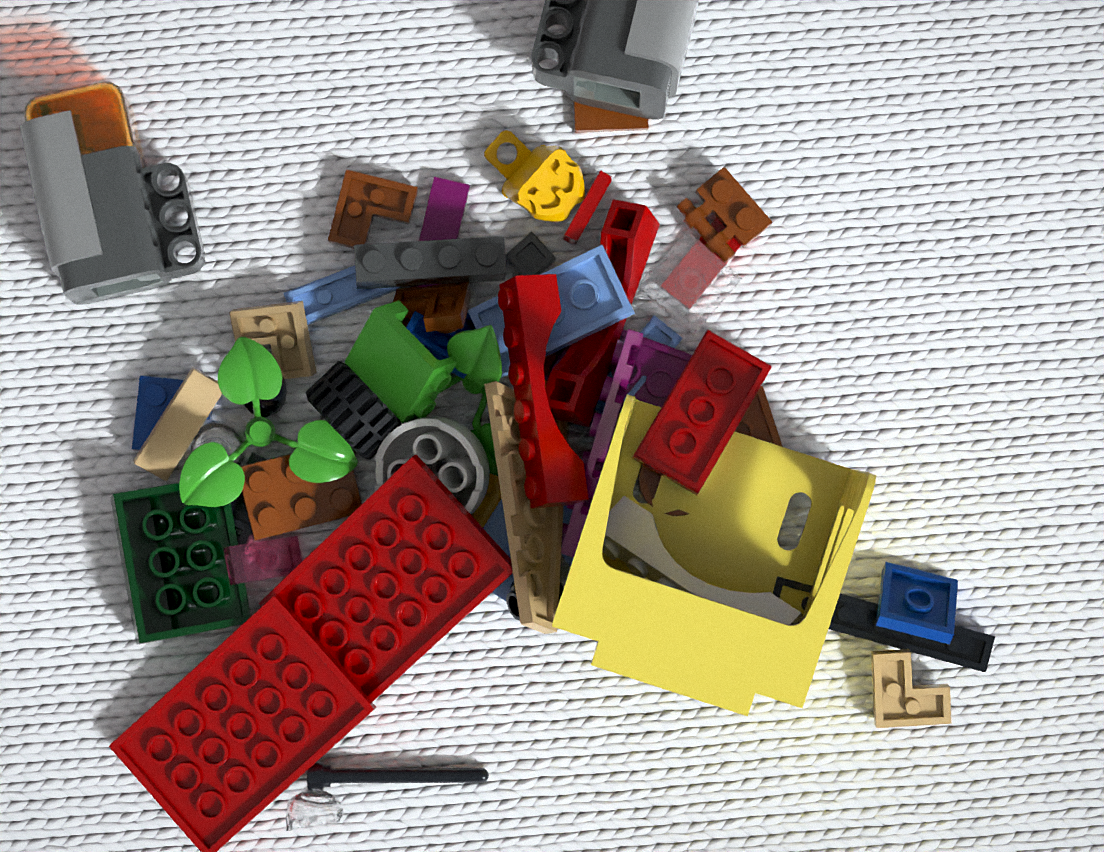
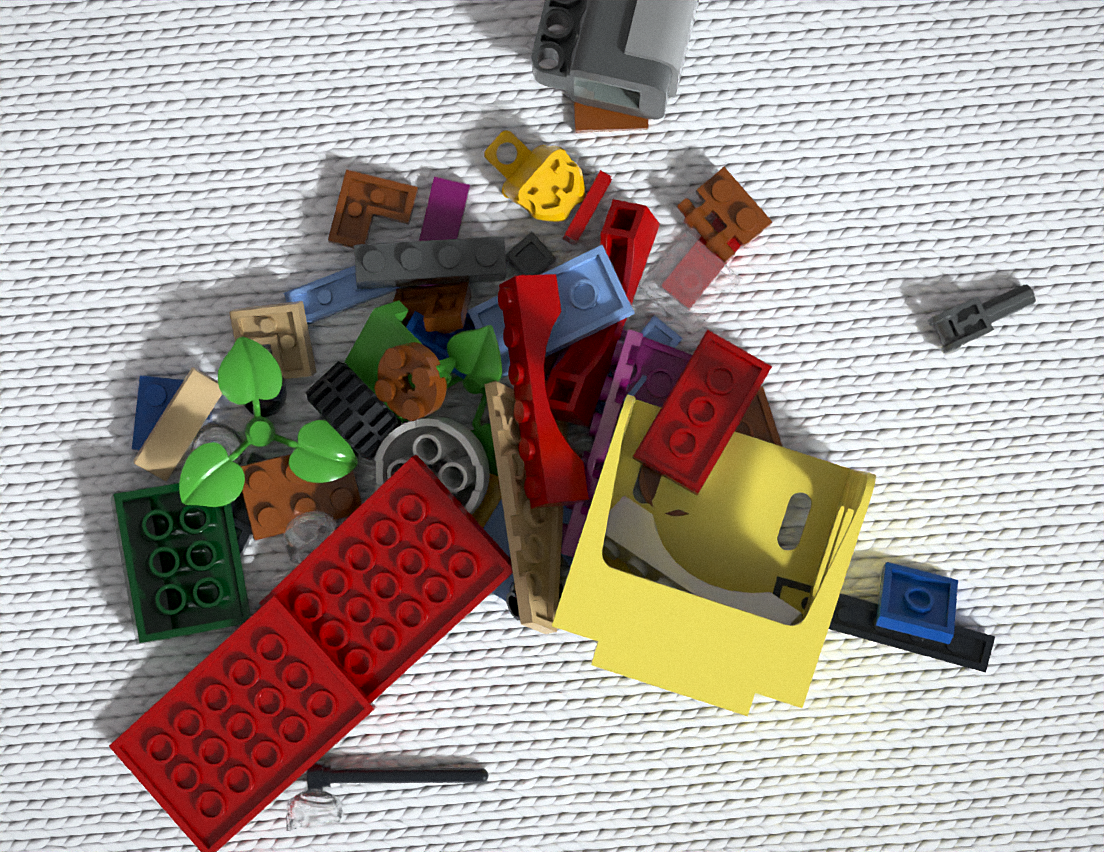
piece [20,81,205,305] -> none
clear pink plate [224,536,302,585] -> none
tan plate [871,649,952,728] -> none
none -> clear hair [283,510,340,564]
none -> dark orange plate [374,342,446,421]
none -> dark grey connector [927,284,1036,354]

